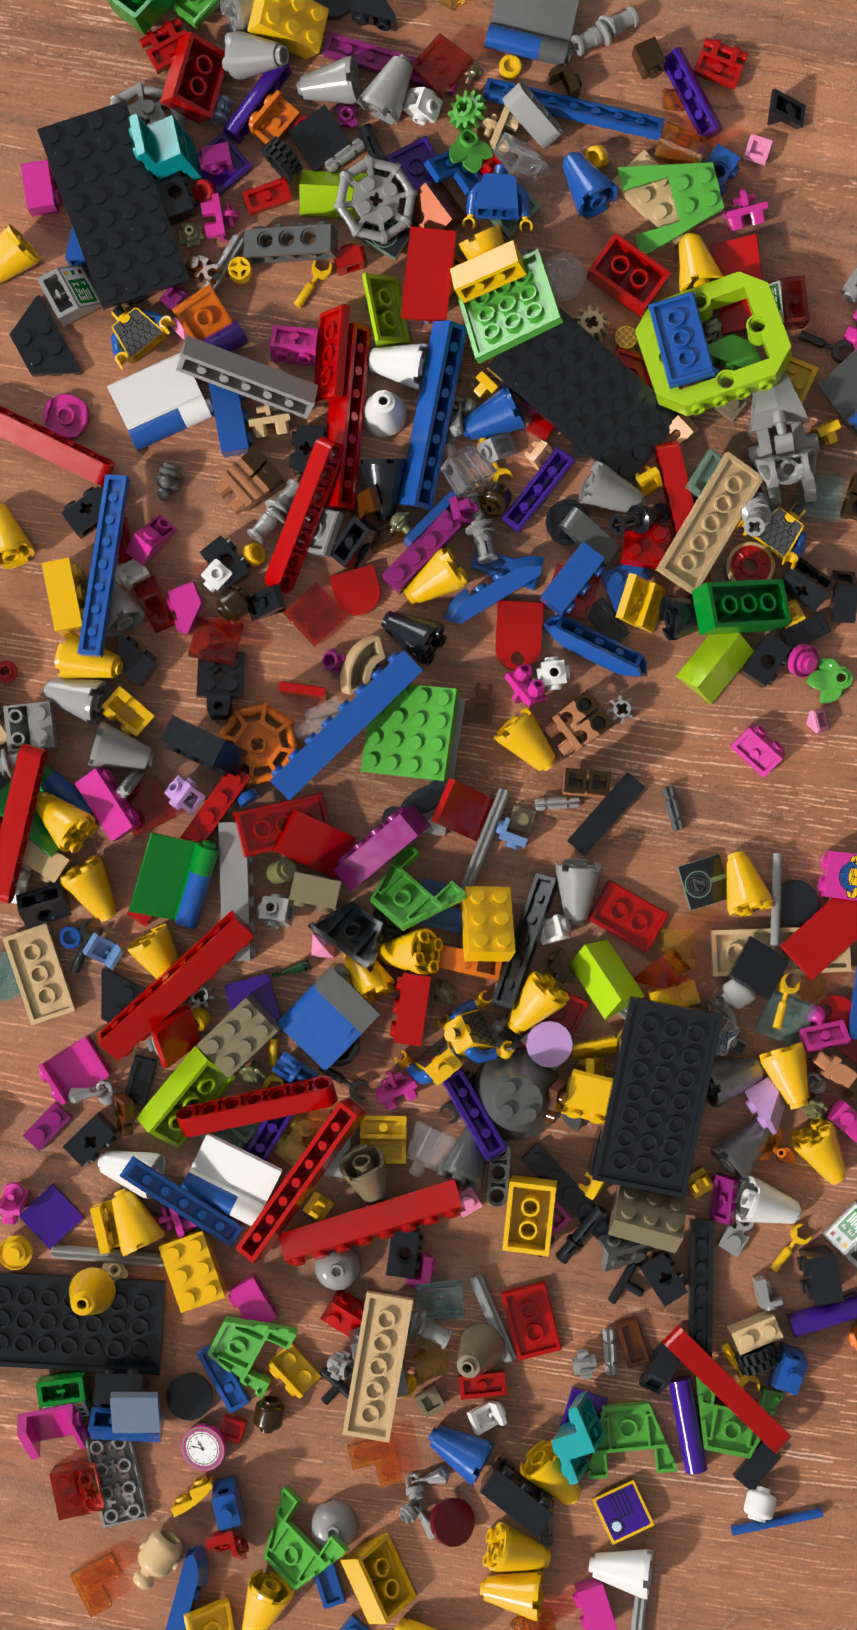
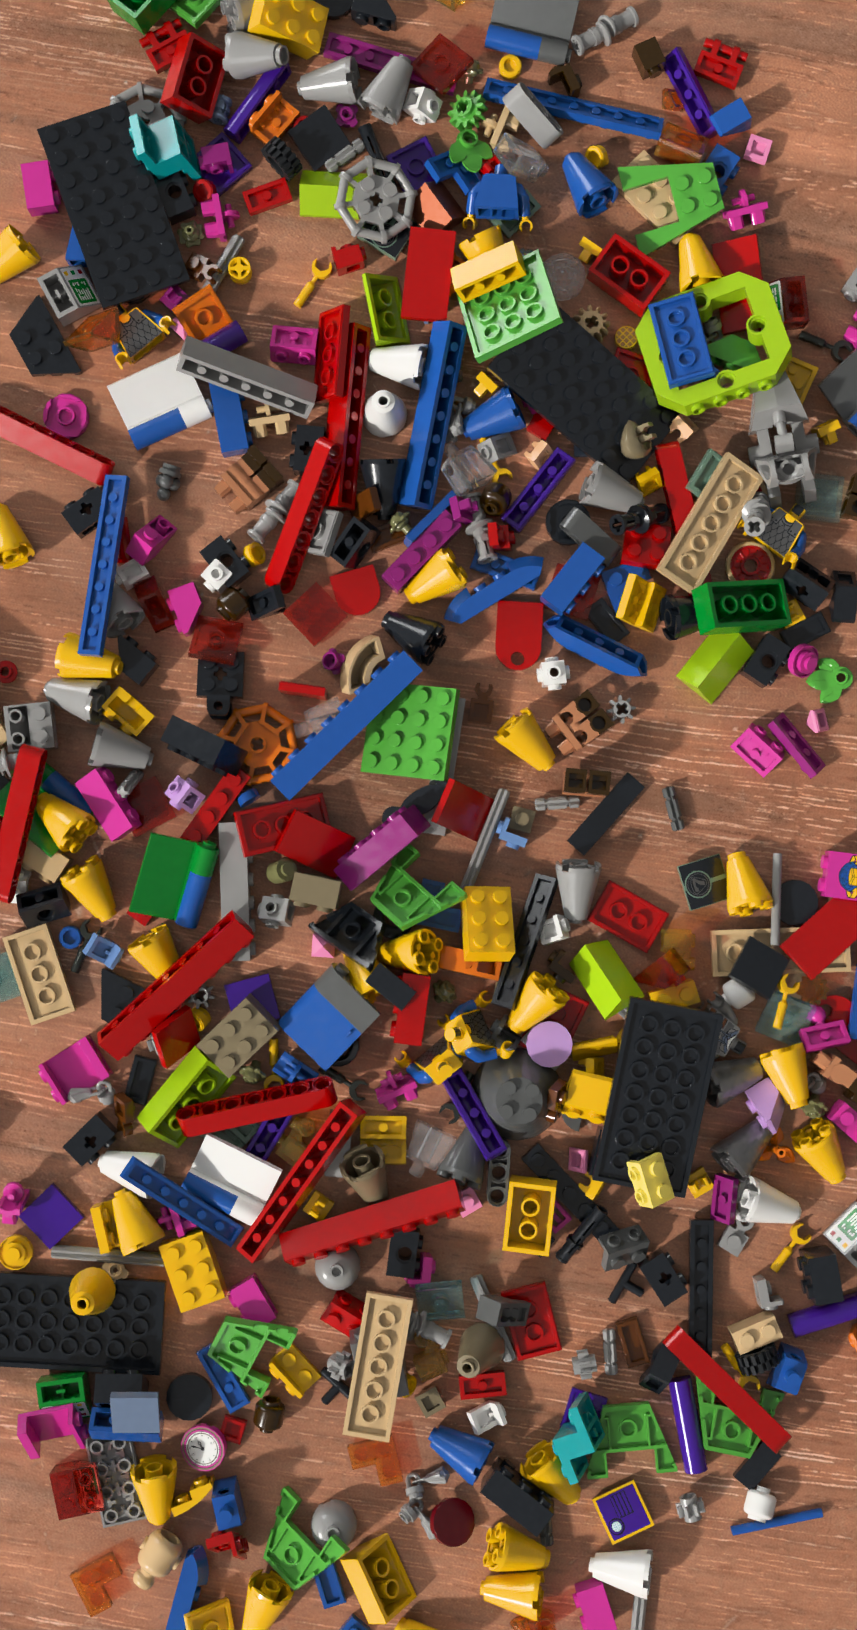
magenta plate [23,1101,73,1151] -> none
yellow brick [41,558,87,636] -> none
dark grey brick [243,221,338,264] -> none
dark green piece [272,957,311,979] -> none
dark pink hips [504,664,547,707] -> none
dark tan brick [608,1185,688,1253] -> none
dark tan plate [714,399,747,423] -> none
black slope [767,89,806,129] -> none
none -> clear orange slope [63,307,120,352]
none -> yellow cone [130,1454,177,1526]
none -> black tile [365,962,416,1011]
none -> dark grey arch [476,1295,531,1327]
none -> red slope [487,522,516,551]
none -> bright pink slope [568,1147,589,1174]
none -> yellow tile [578,236,603,264]
none -> dark tan piece [620,420,657,459]
none -> light yellow bracket [627,1152,675,1208]
none -> light grey gear [675,1493,706,1523]
none -> blue slope [709,97,752,137]
none -> magenta plate [767,712,826,779]

